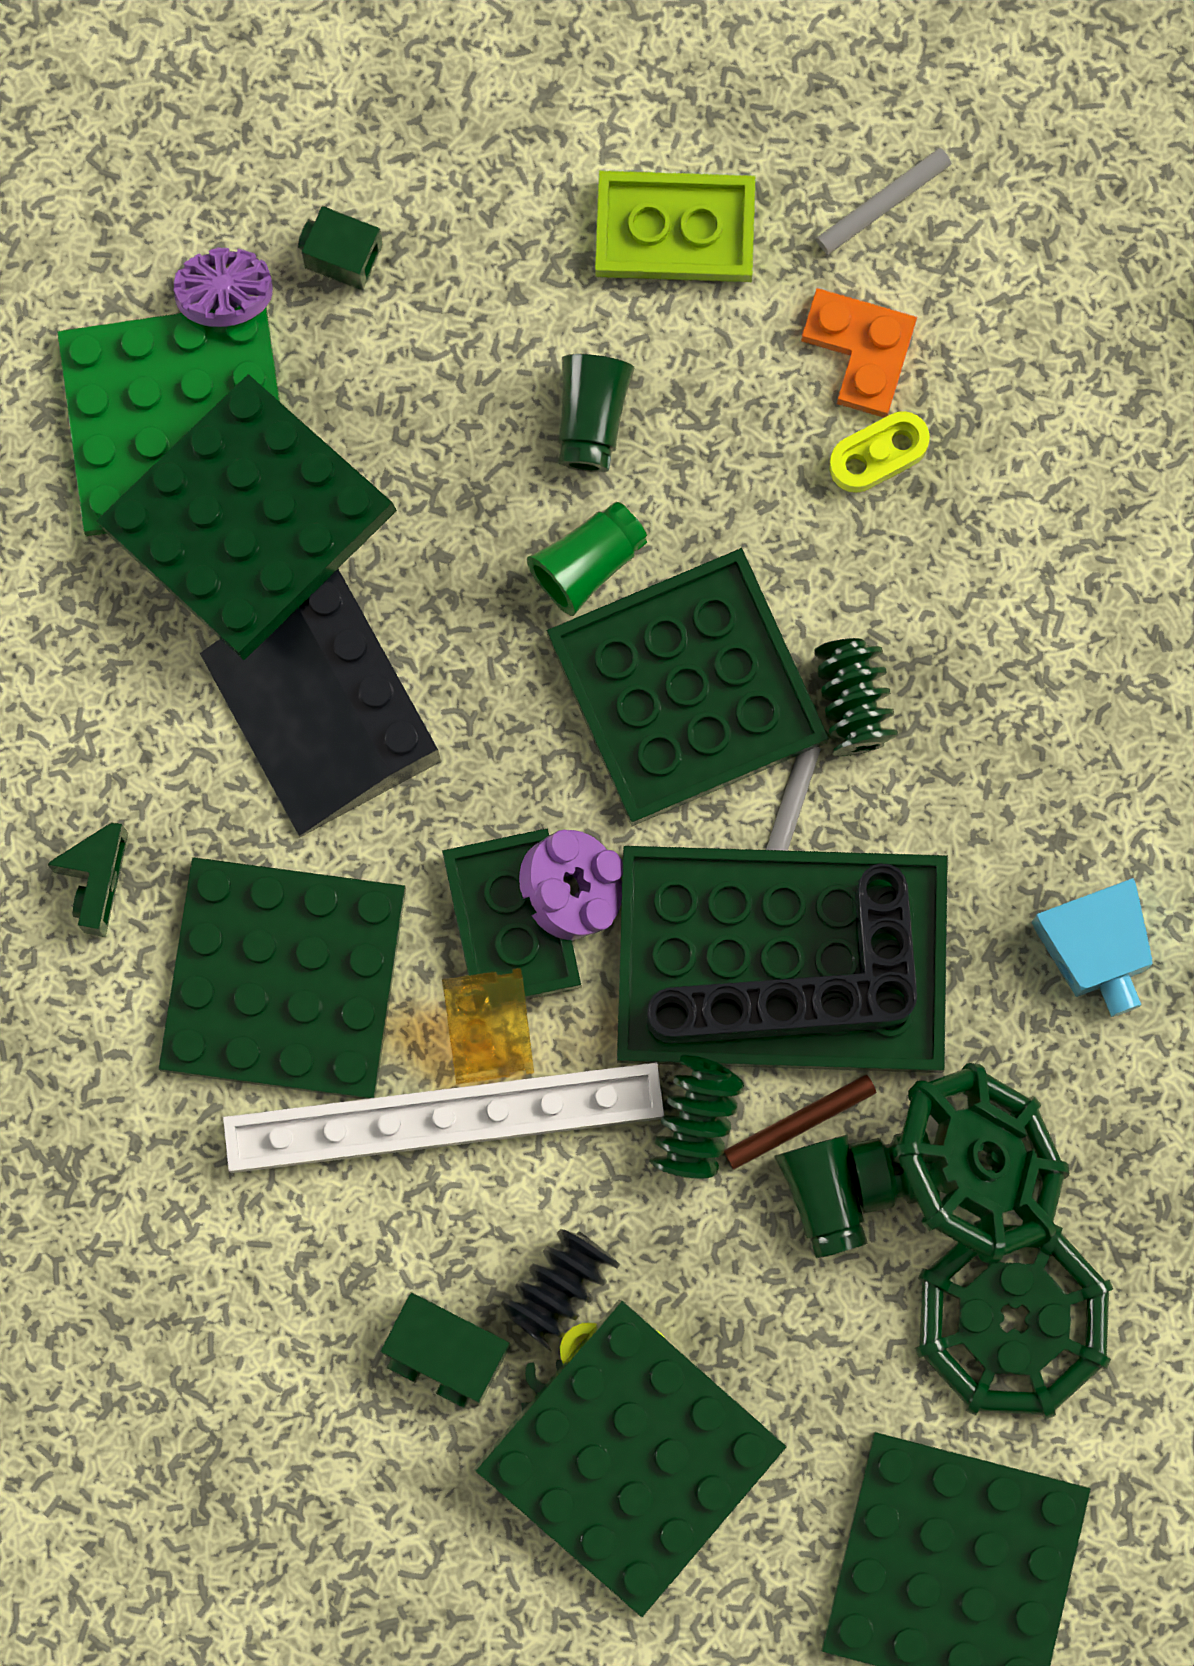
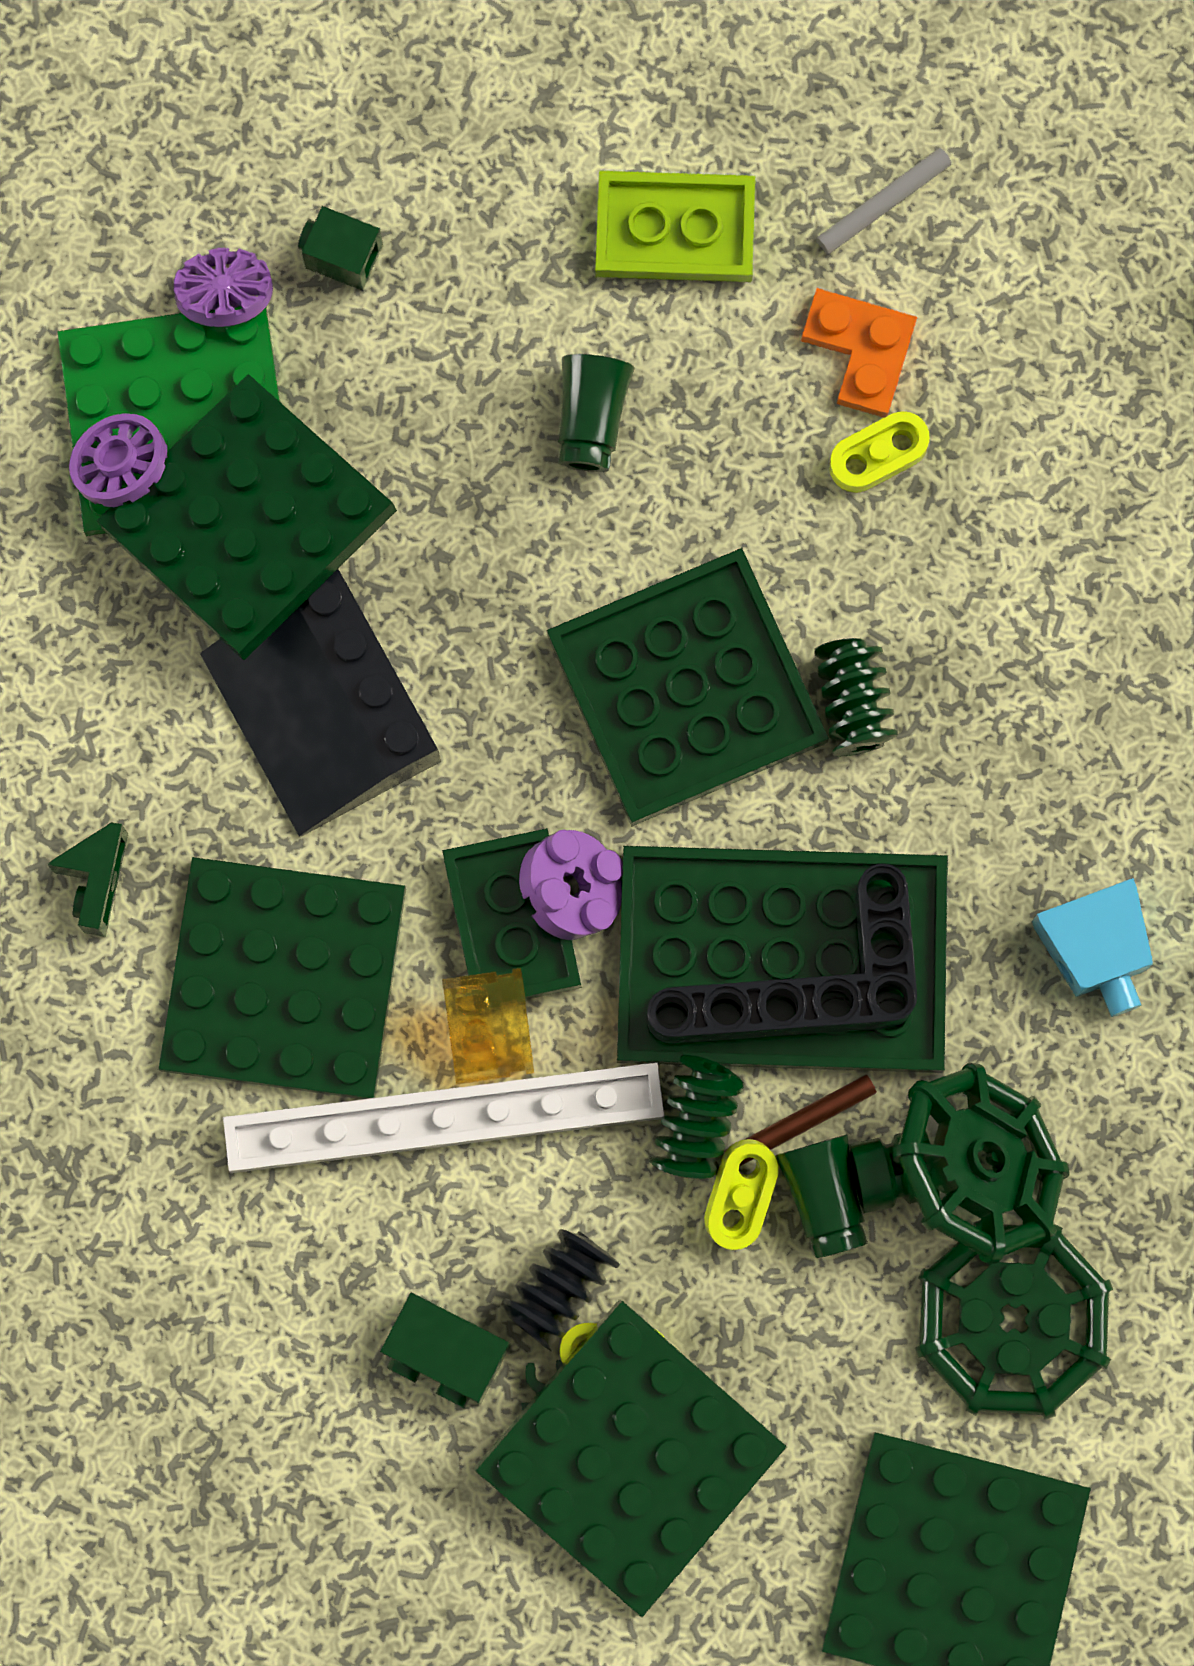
green plant [527,502,647,616] -> none
light grey bar [766,747,821,851] -> none
none -> medium lavender wheel [69,413,167,507]
none -> neon yellow plate [704,1139,779,1250]

